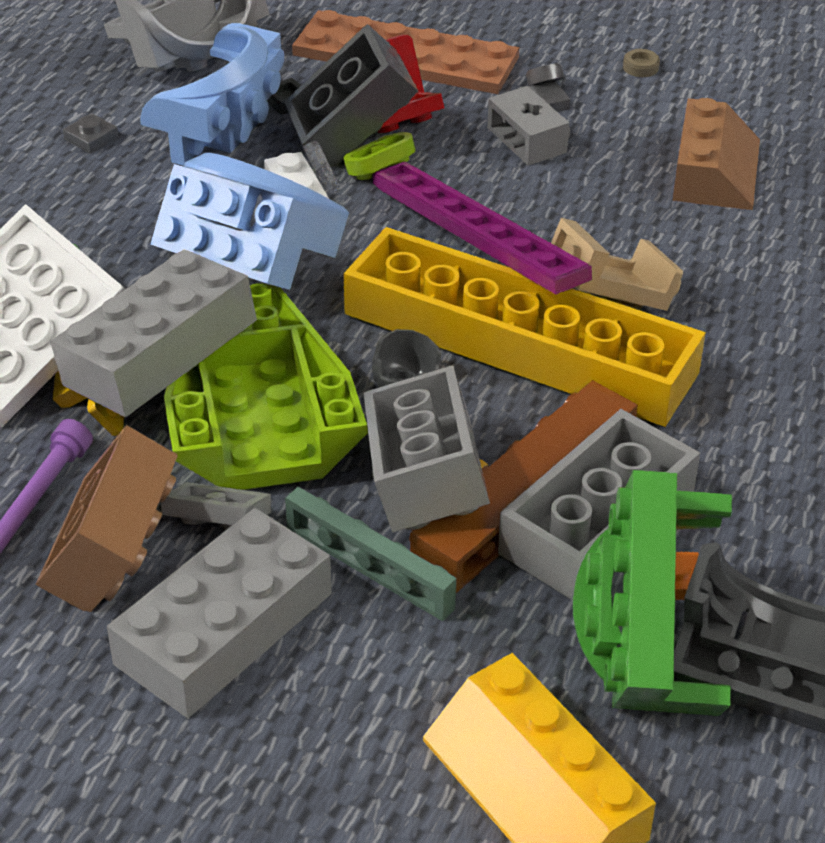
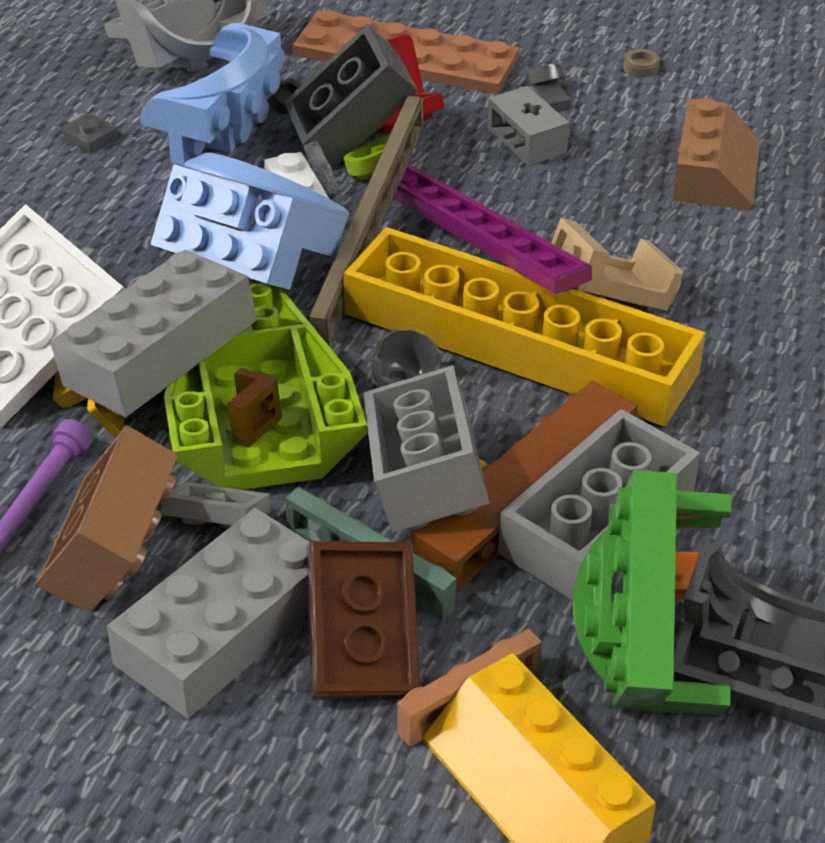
none -> reddish brown bracket [228,368,282,447]
none -> reddish brown tile [307,541,421,700]
none -> dark tan tile [309,95,423,346]
none -> nougat plate [397,628,542,747]

